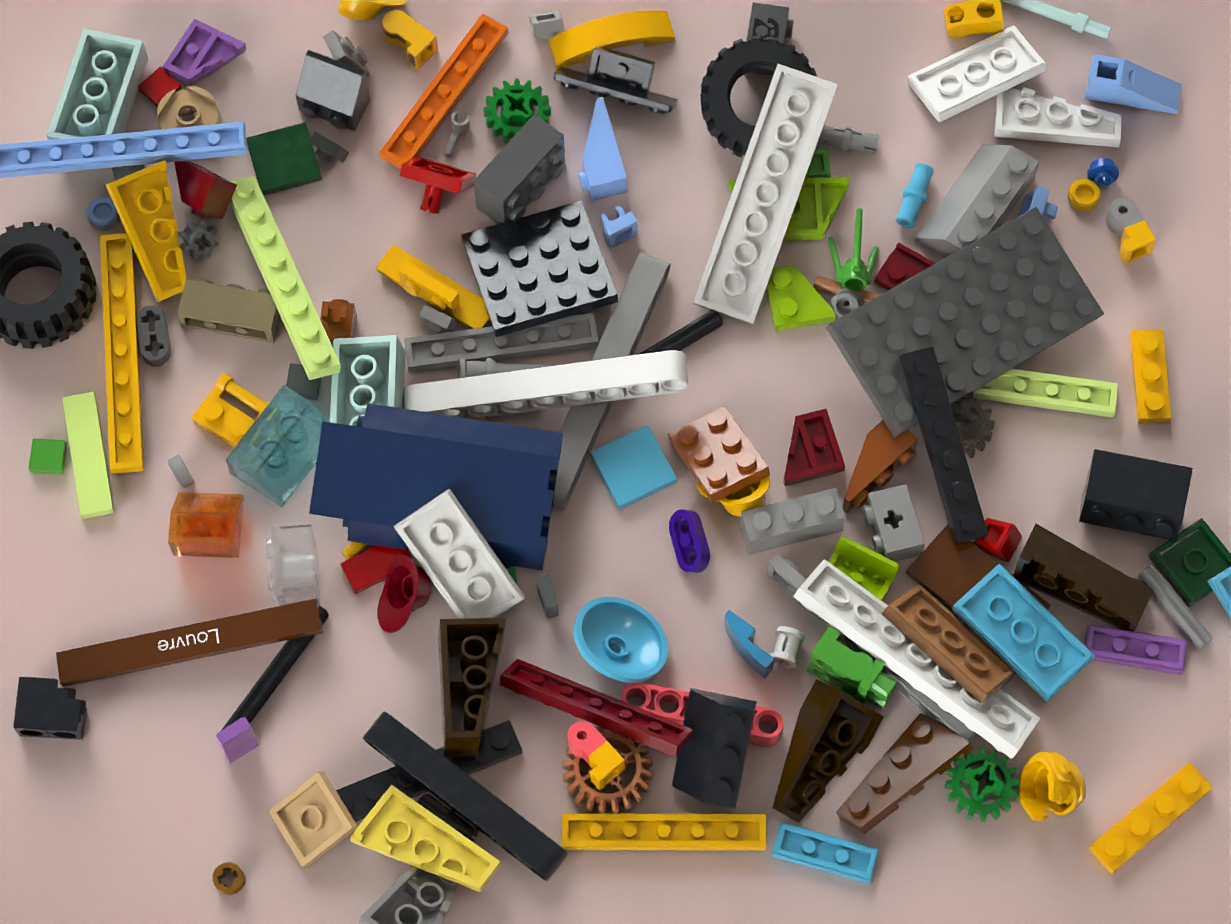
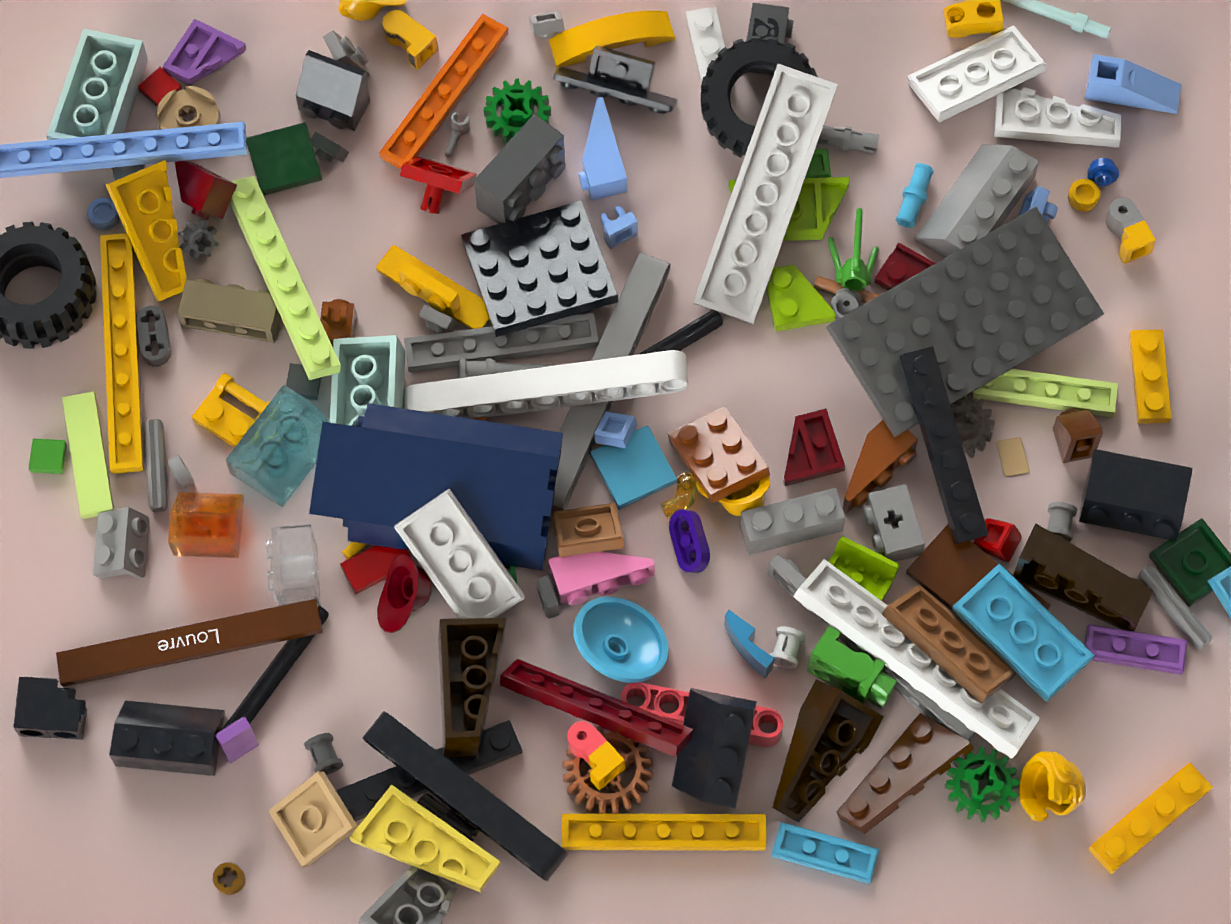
none -> light grey bracket [93,507,149,579]
none -> black slope [109,700,225,776]
none -> light grey axle [145,419,168,512]
none -> dark grey bush [304,733,343,775]
none -> bright pink slope [548,552,655,605]
none -> medium nougat tile [552,503,625,558]
none -> light blue plate [594,411,637,449]
none -> clear yellow arm [660,472,698,518]
none -> white plate [685,6,734,92]
none -> tan sticker [996,437,1030,477]
none -> light grey bush [1047,502,1077,542]
none -> reddish brown slope [1053,409,1103,463]

